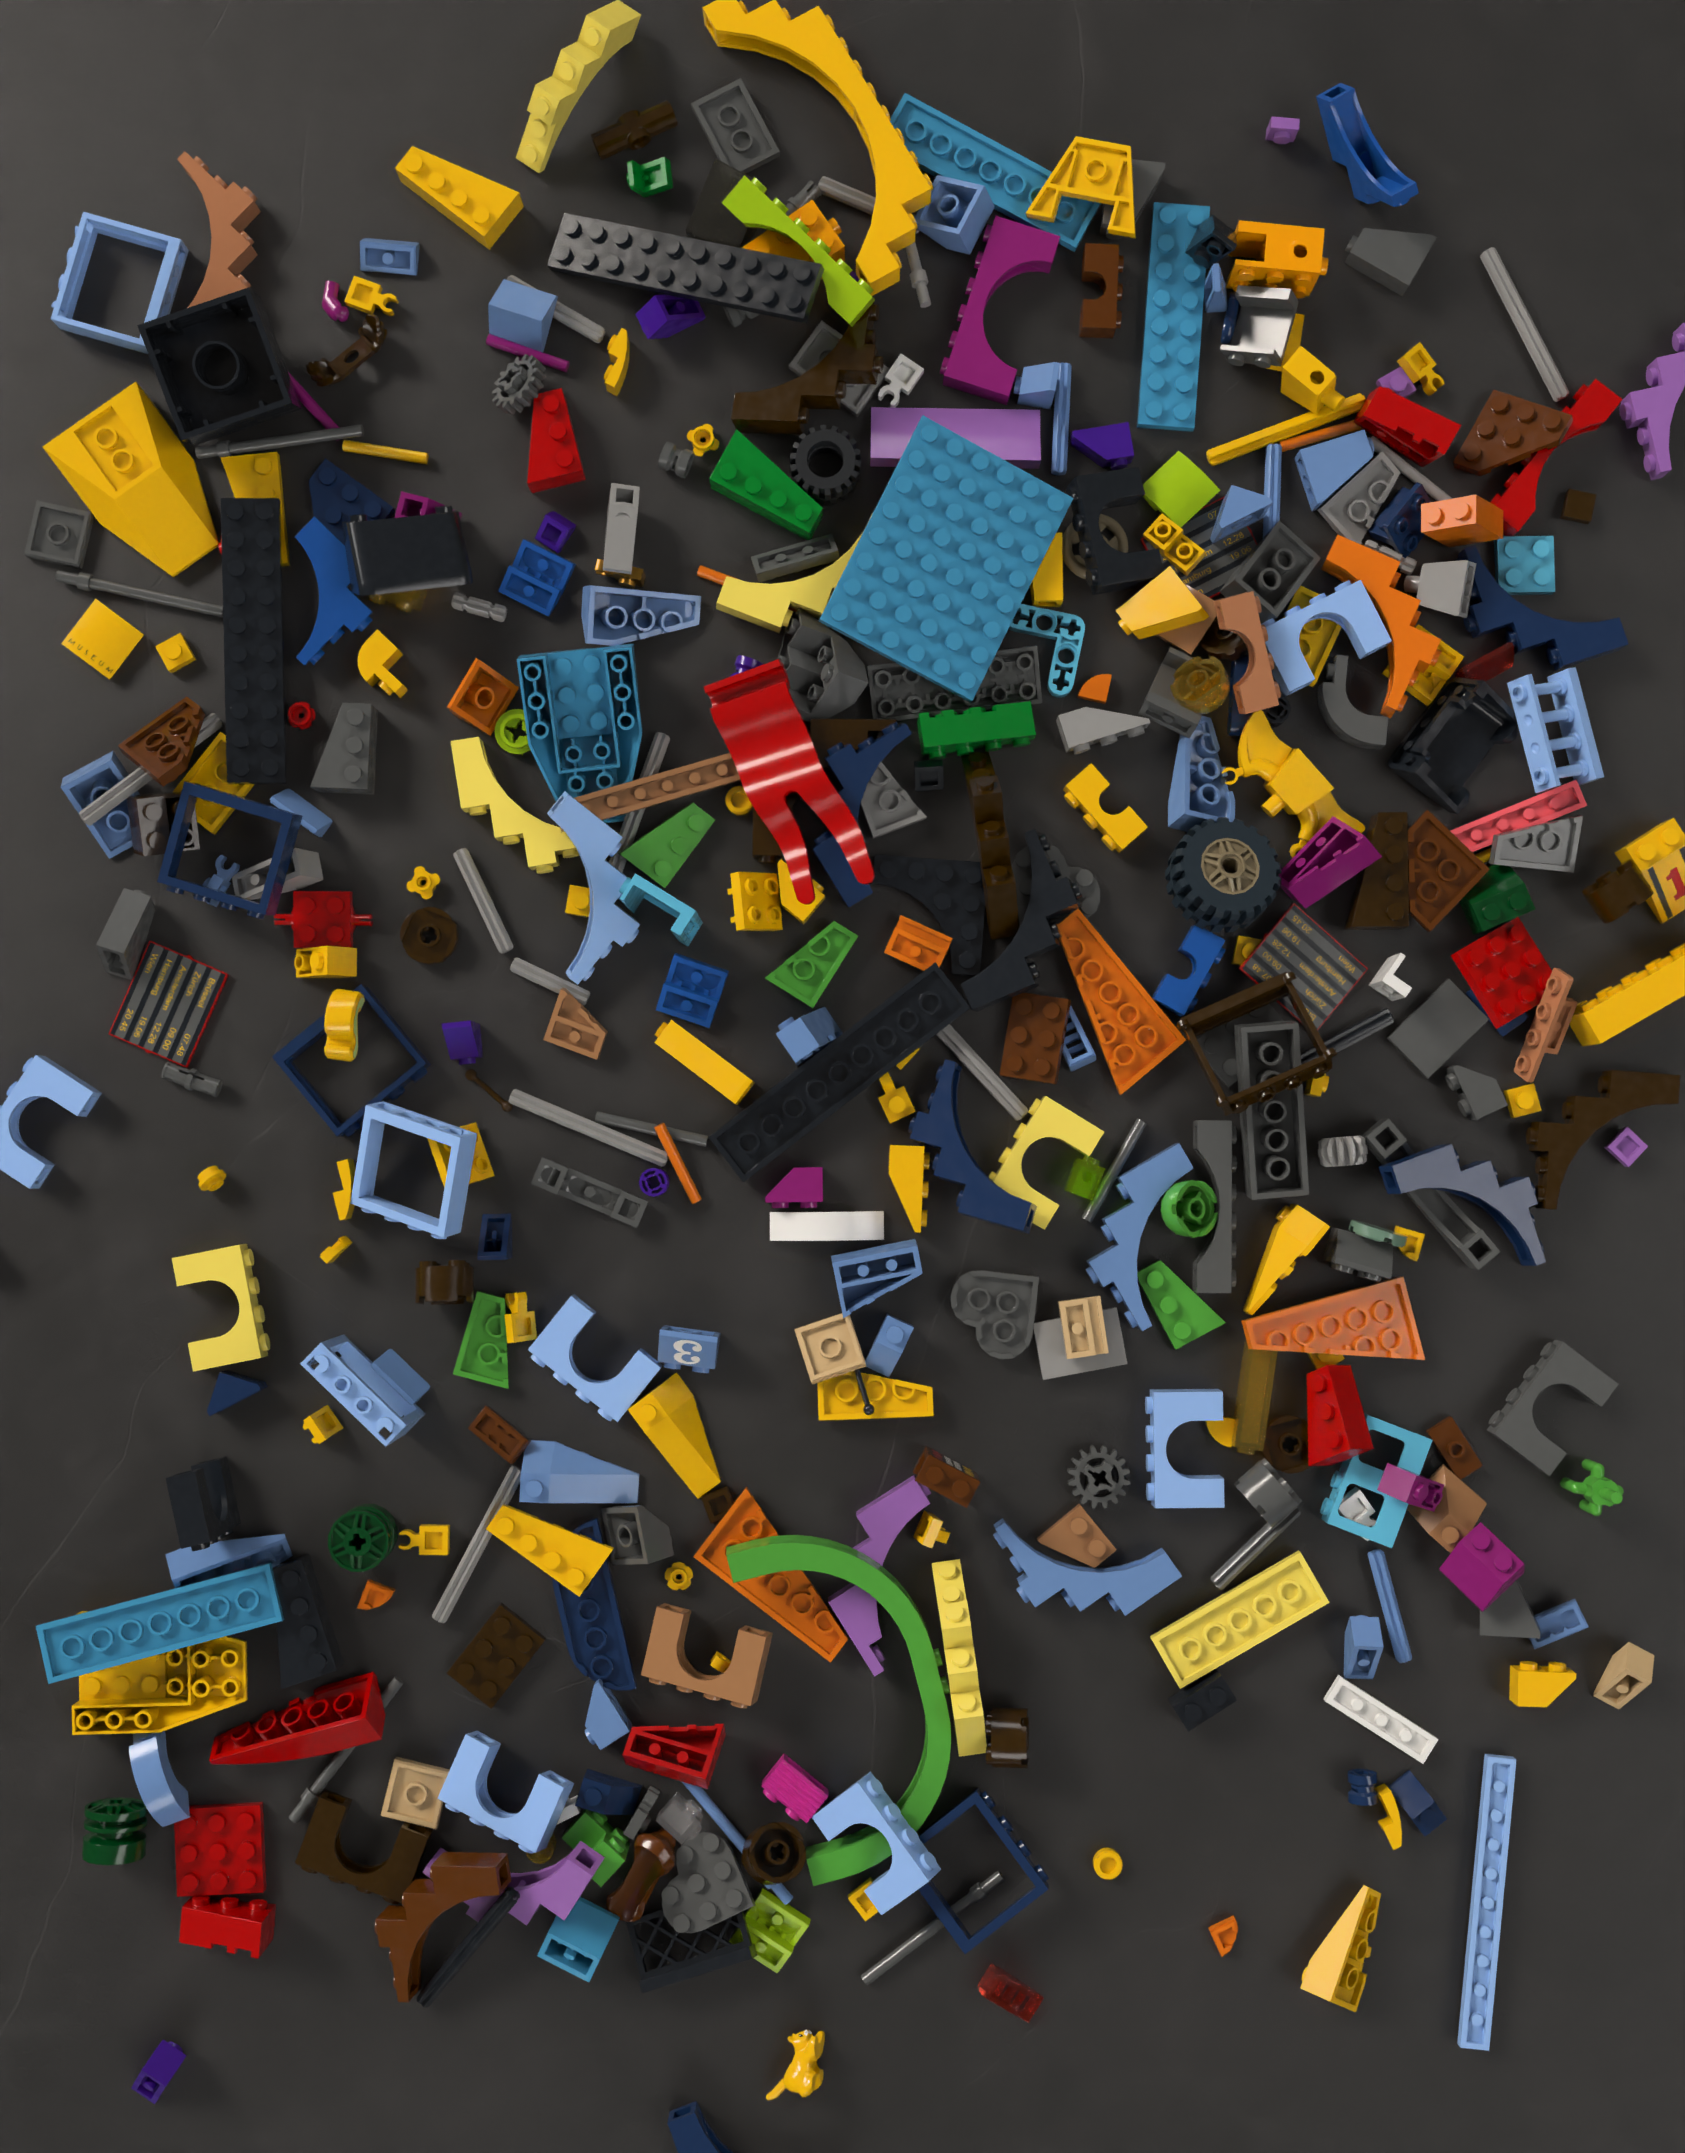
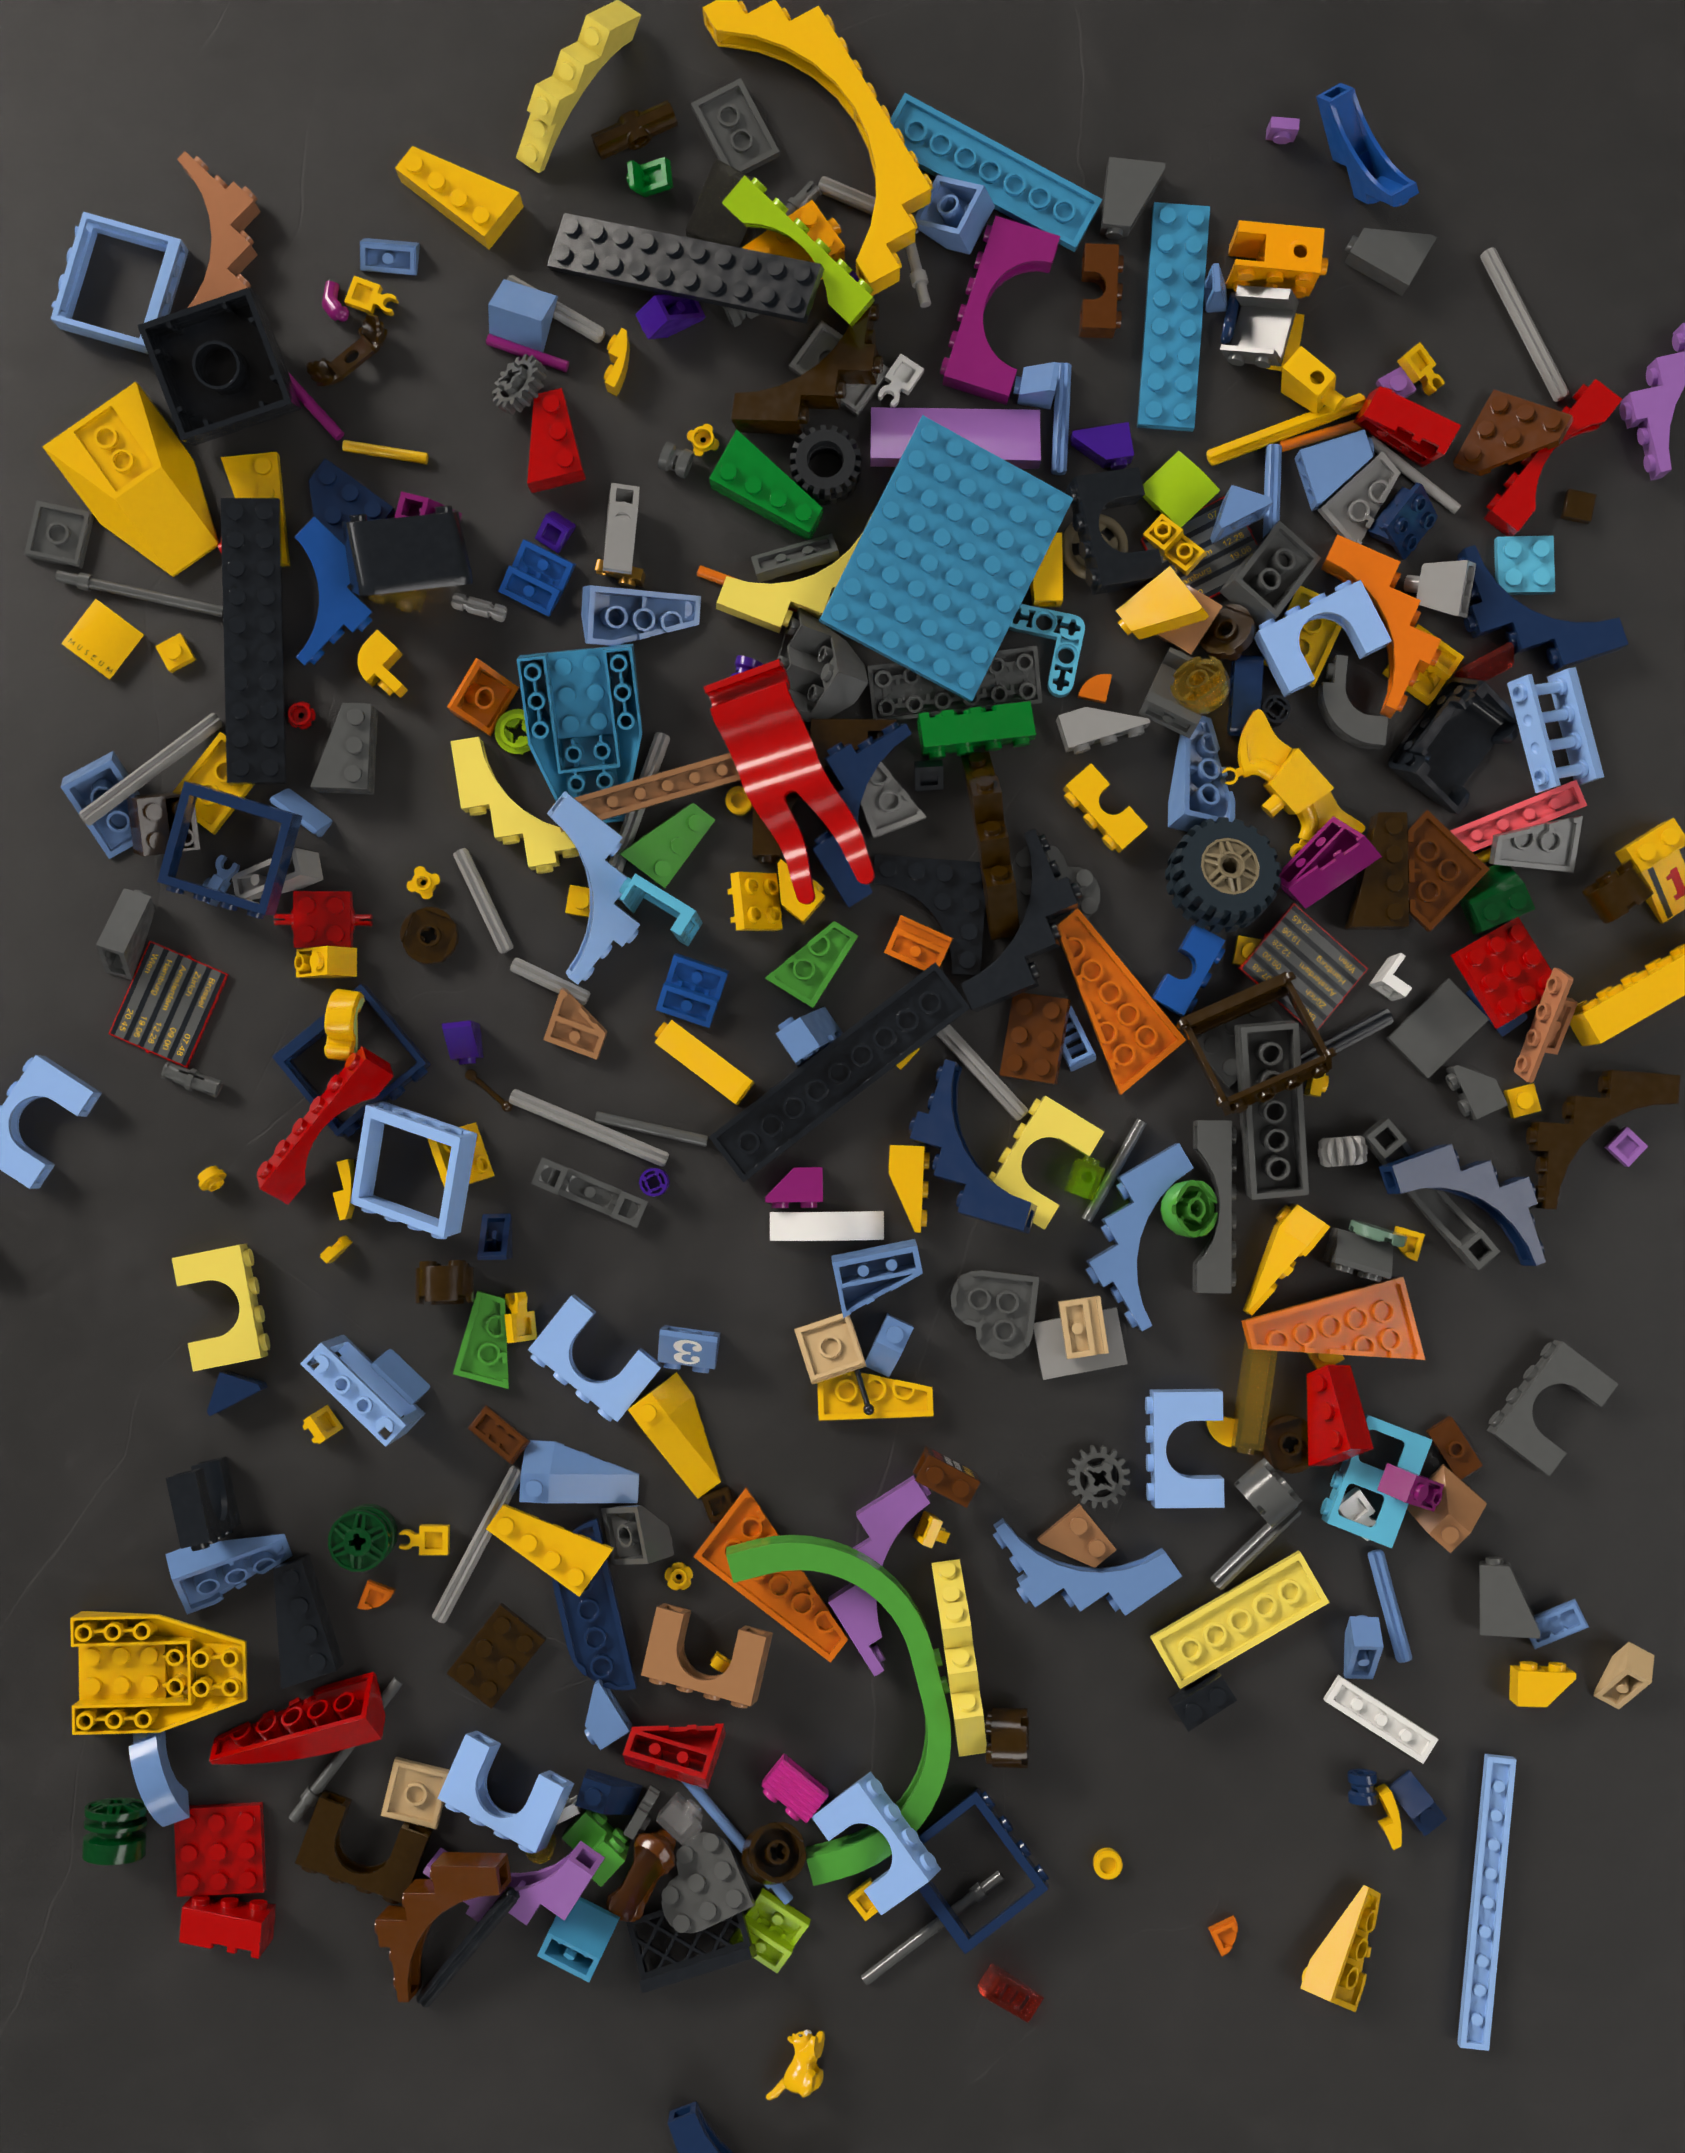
dark azure plate [36,1563,284,1684] -> none
reddish brown plate [118,697,205,787] -> none
dark purple slope [131,2040,187,2104] -> none
dark grey bar [195,424,364,459] -> none
orange bar [654,1123,702,1204] -> none
yellow plate [878,1072,916,1123] -> none
yellow wing [1026,136,1136,239] -> none
bright green wing [1137,1260,1226,1350] -> none
black slope [1185,215,1237,269] -> none
nougat arch [1213,591,1281,714] -> none
light grey axle [1364,540,1417,575] -> none
orange brick [1421,495,1503,547] -> none
magenta slope [1439,1522,1525,1612] -> none
bright green plant [1560,1459,1624,1516] -> none
none -> red arch [257,1046,394,1205]

